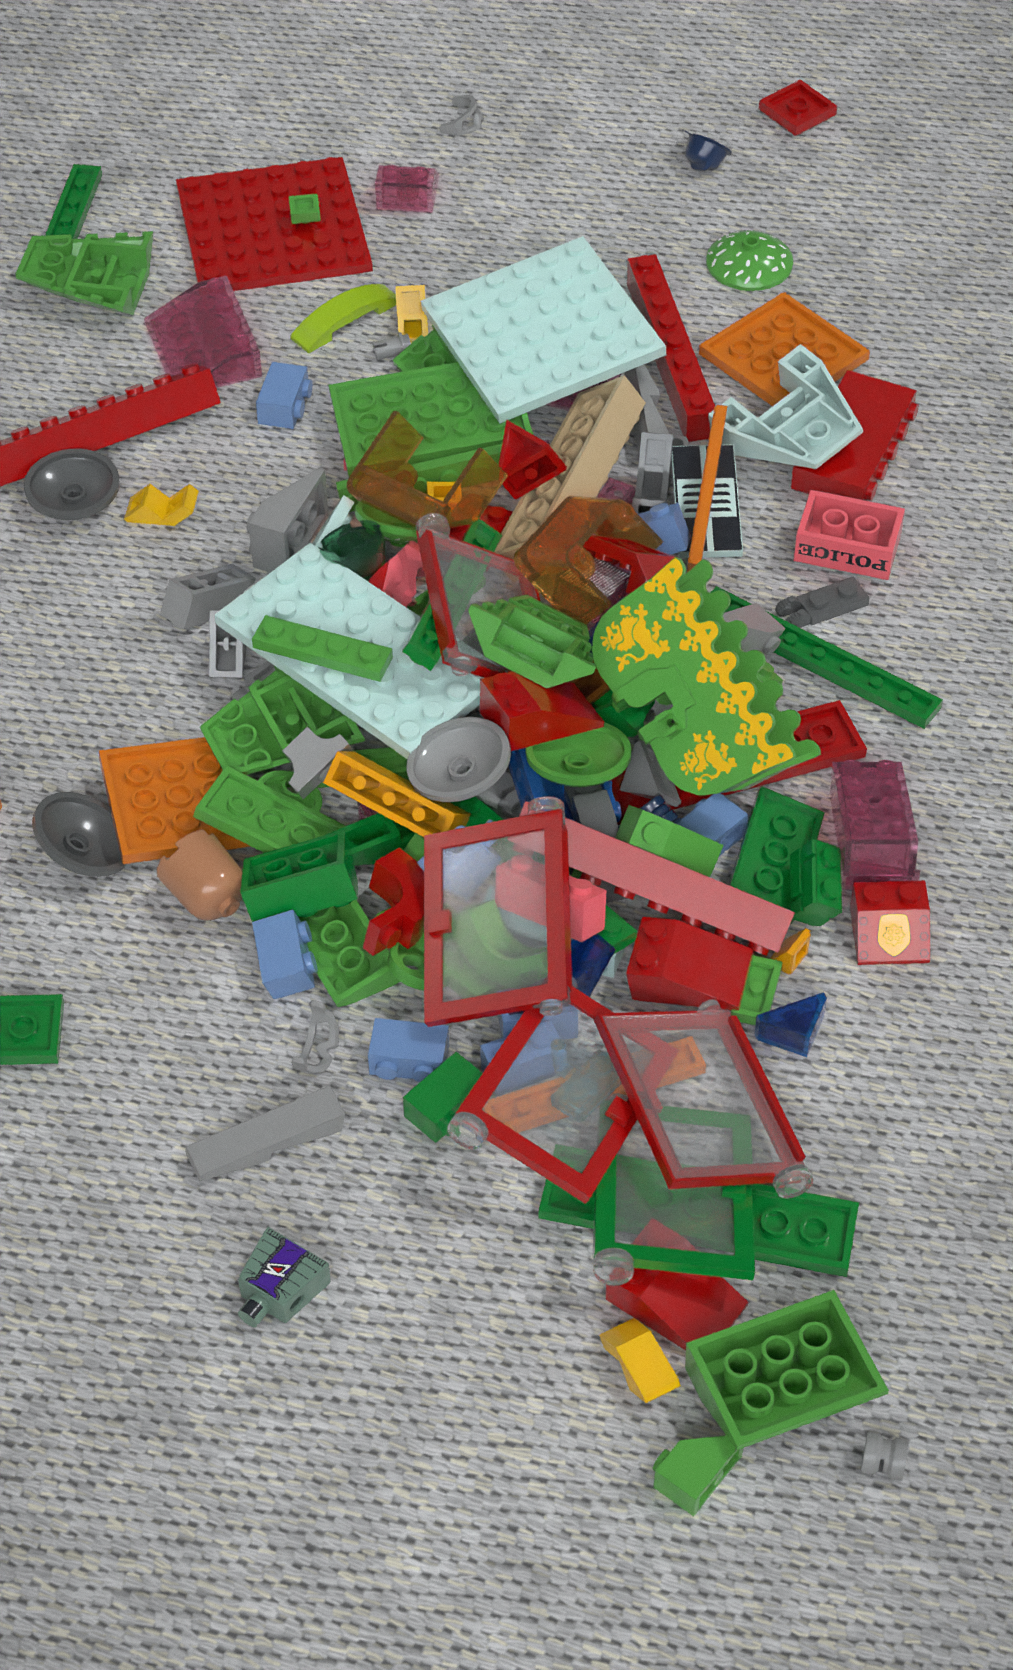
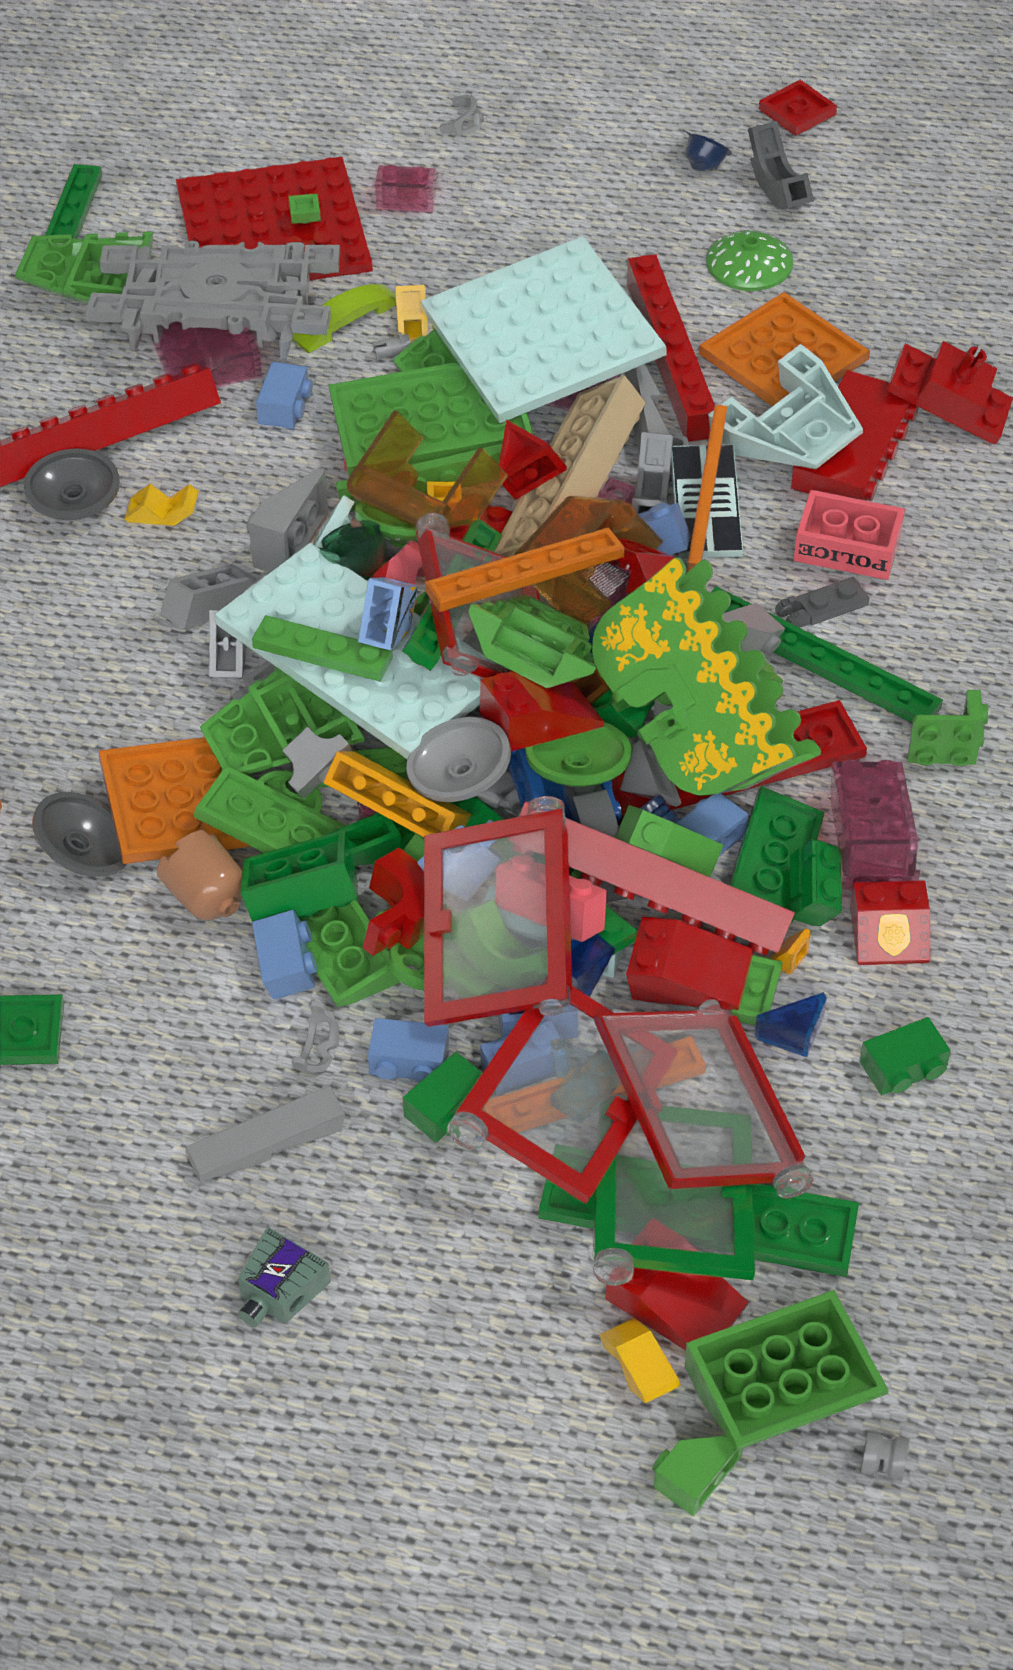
none -> light grey piece [85,241,340,360]
none -> light blue torso [358,577,417,650]
none -> orange tile [425,527,624,612]
none -> dark grey arch [748,121,814,209]
none -> green brick [859,1017,951,1096]
none -> red brick [886,341,1013,444]
none -> bright green bracket [907,690,988,766]

